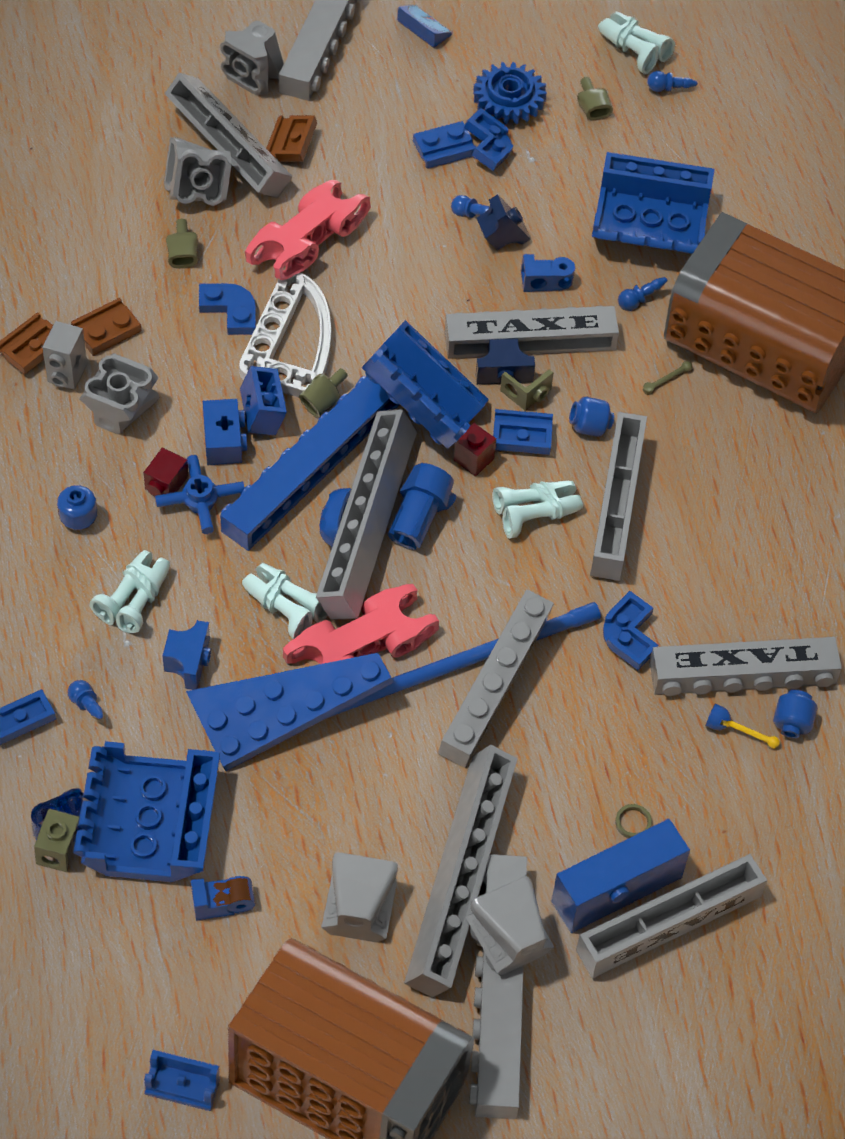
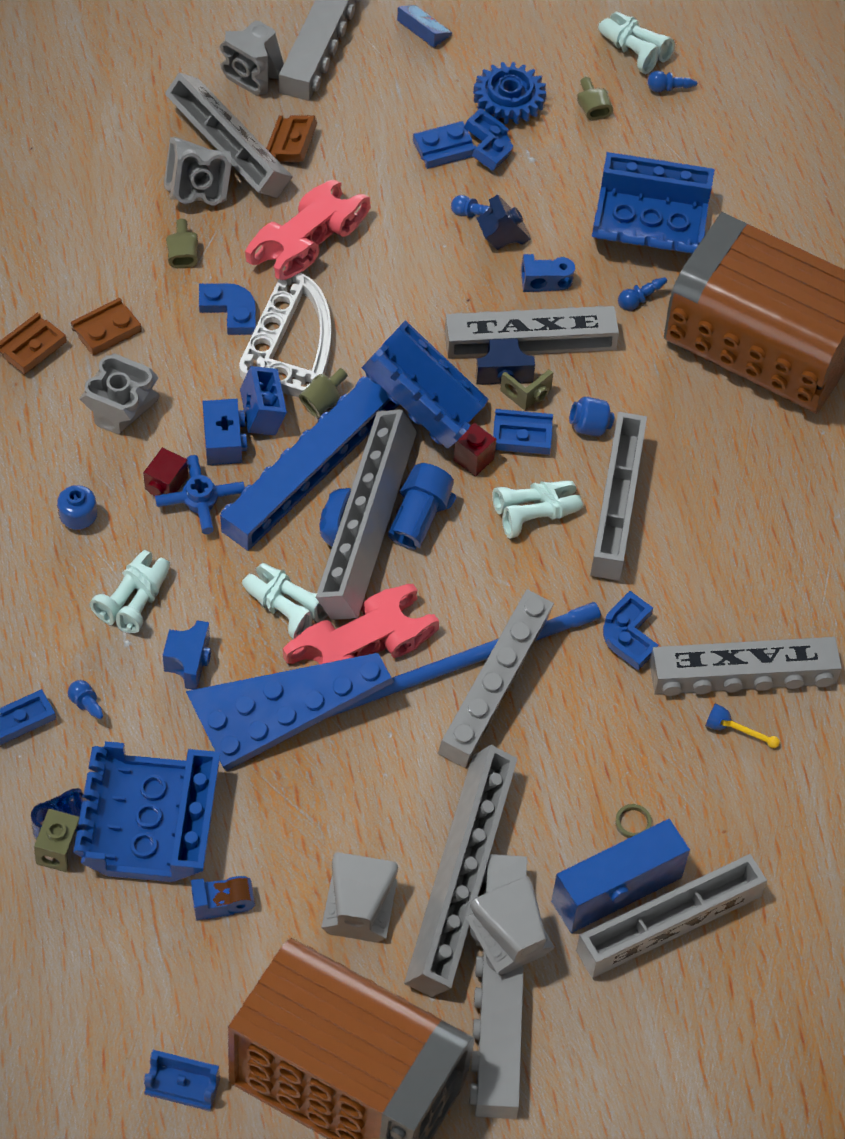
light grey brick [42,321,87,390] -> none
olive hinge [643,361,693,395] -> none
blue head [773,690,818,738] -> none

